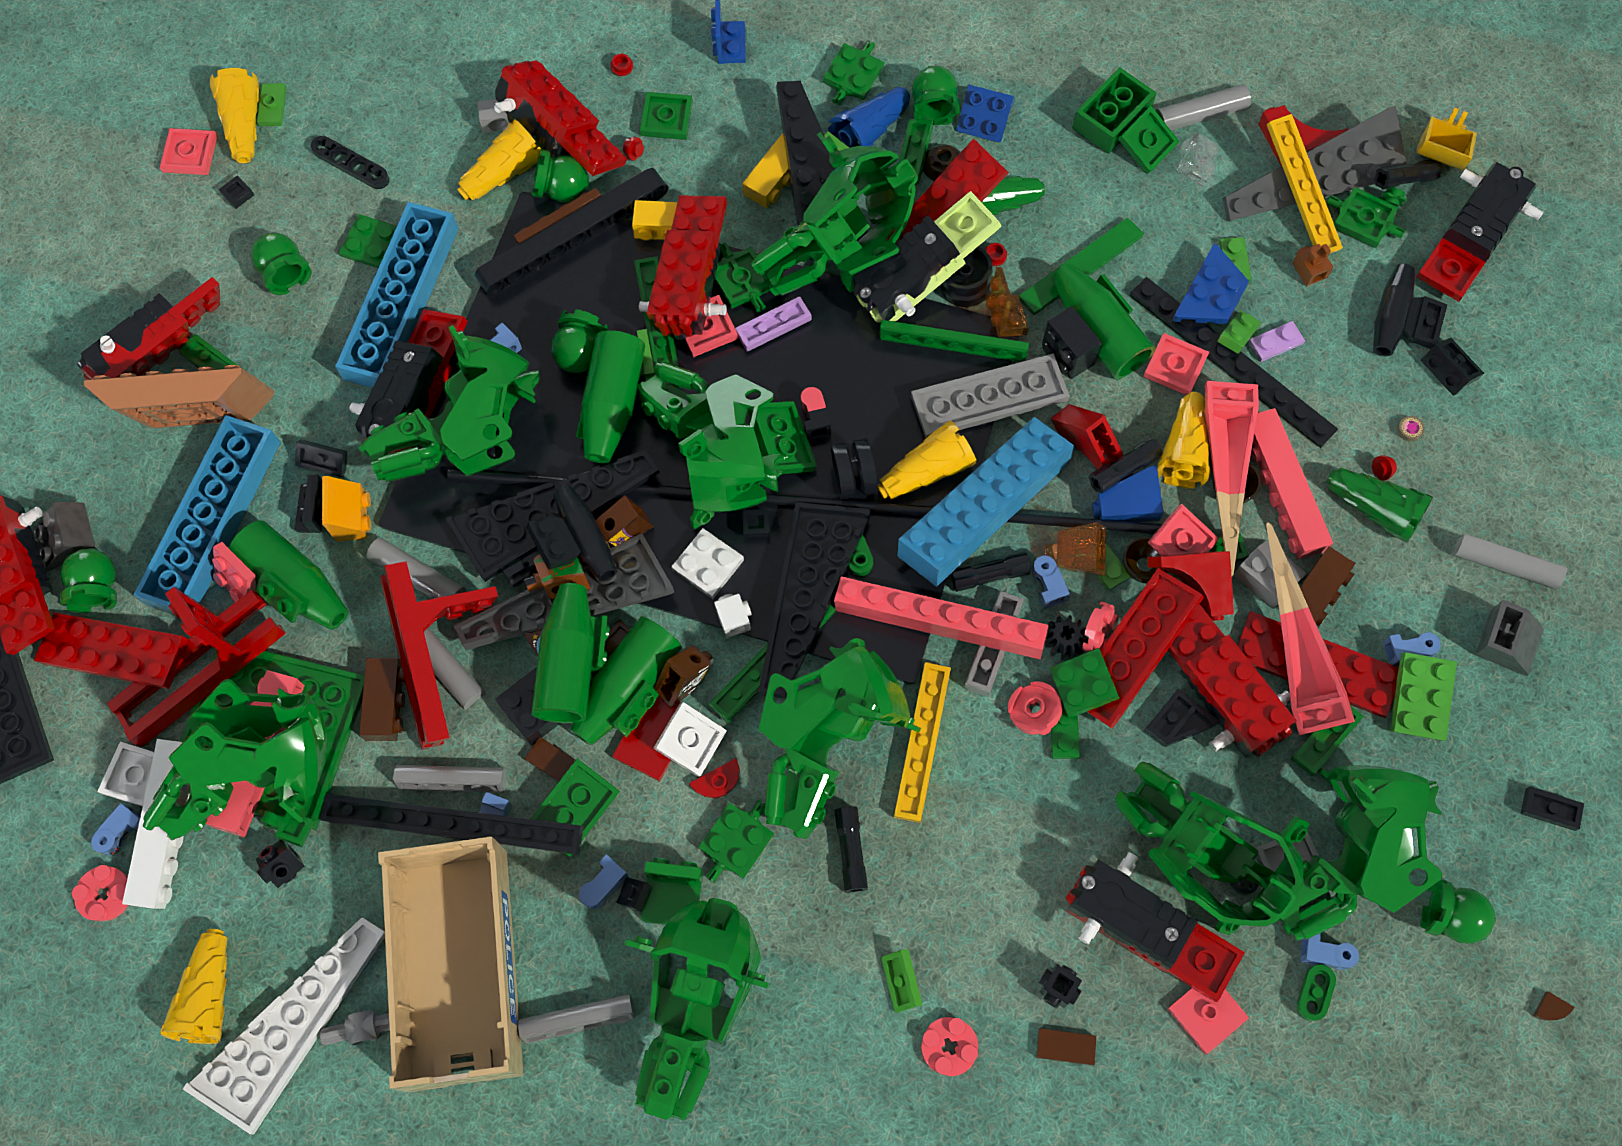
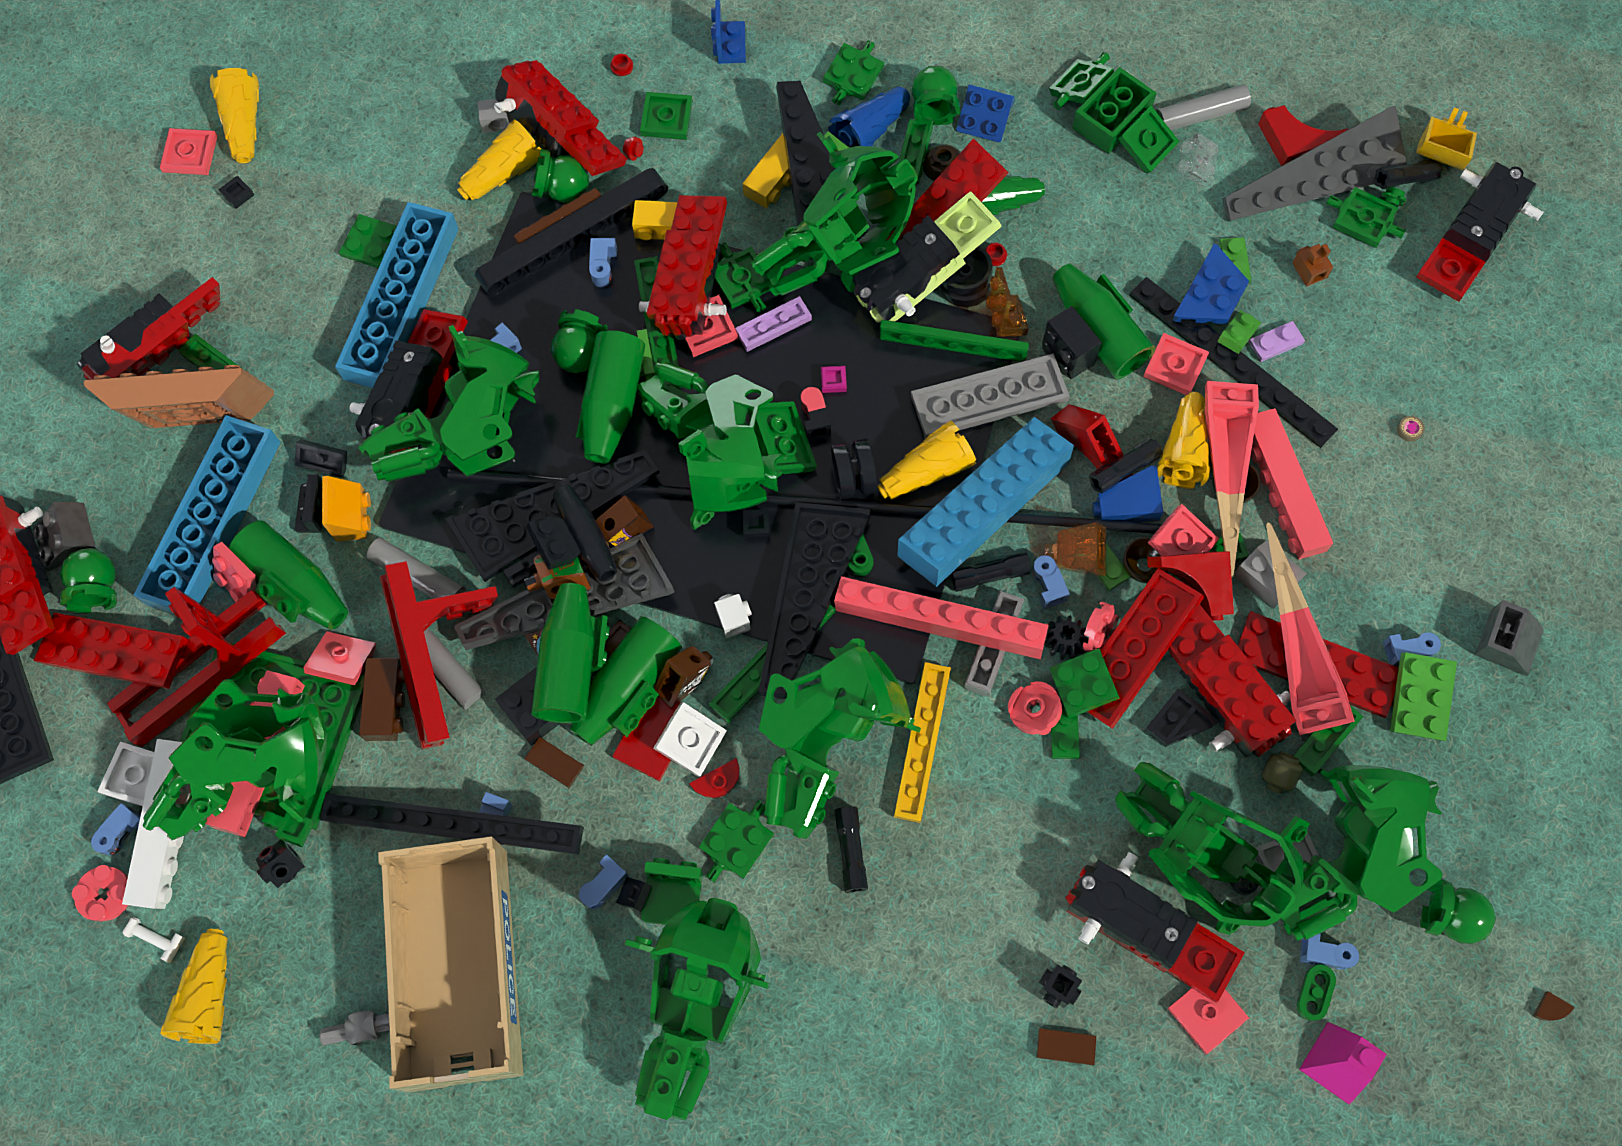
white wing [183,918,385,1135] -> none
green tile [250,232,312,295] -> none
bright green plate [257,83,287,126] -> none
black beam [310,136,390,189] -> none
light grey brick [393,765,506,792] -> none
light grey brick [518,994,635,1044] -> none
green plate [530,758,620,857] -> none
white plate [671,528,744,599] -> none
bright green plate [881,949,923,1013] -> none
coral plate [921,1017,978,1077] -> none
green tile [1018,217,1144,315] -> none
yellow plate [1267,114,1343,254] -> none
reddish brown brick [1300,546,1356,627] -> none
green cone [1326,467,1433,543] -> none
red plate [1372,455,1397,481] -> none
black plate [1373,264,1448,357] -> none
black bracket [1421,337,1484,396] -> none
light grey brick [1453,534,1568,590] -> none
black plate [1521,786,1584,831] -> none
none -> white piece [122,917,185,963]
none -> coral plate [304,631,376,685]
none -> medium blue leg [589,238,618,288]
none -> dark pink tile [821,366,847,393]
none -> green plate [1049,52,1114,110]
none -> olive head [1262,751,1303,794]
none -> dark pink slope [1299,1022,1387,1105]

